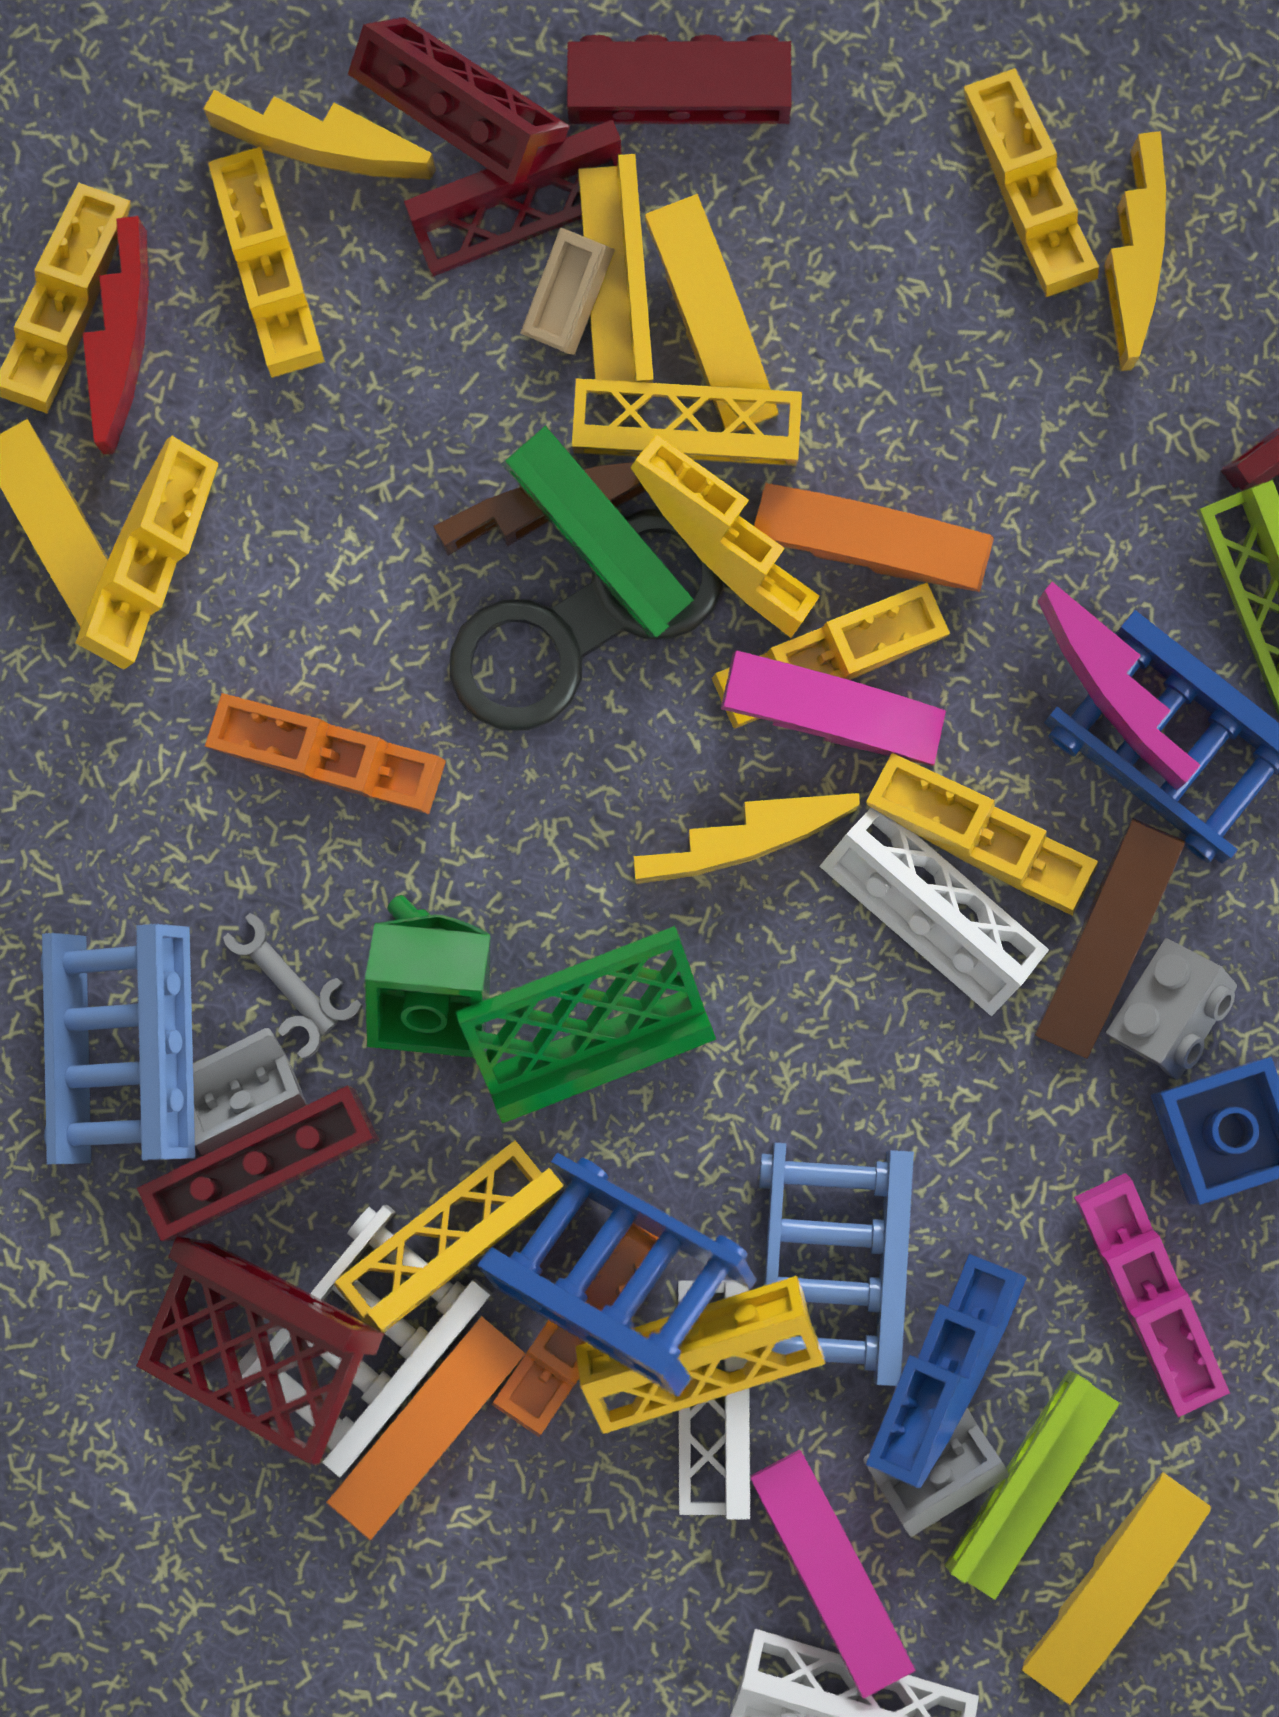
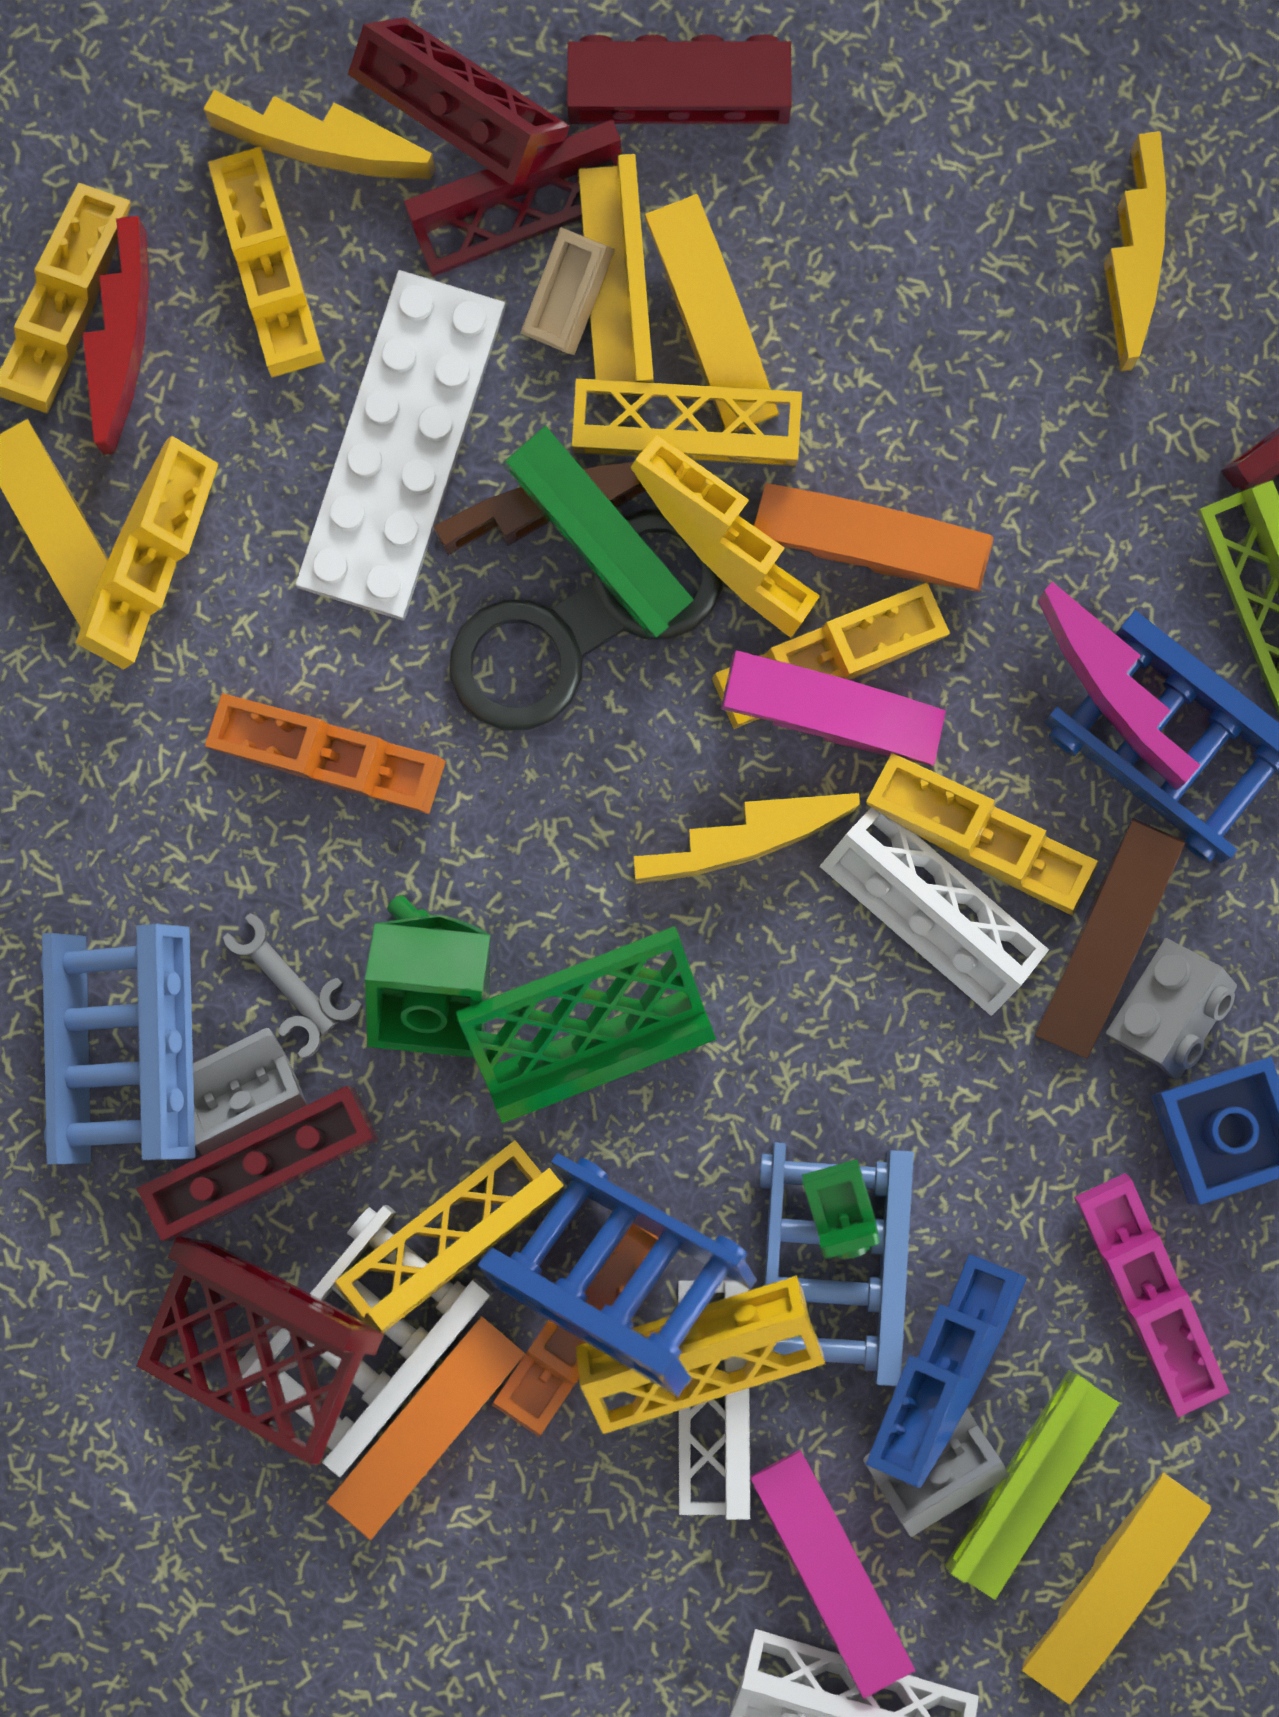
yellow slope [964,68,1099,297] -> none
none -> white plate [296,270,506,621]
none -> green bracket [802,1159,880,1259]

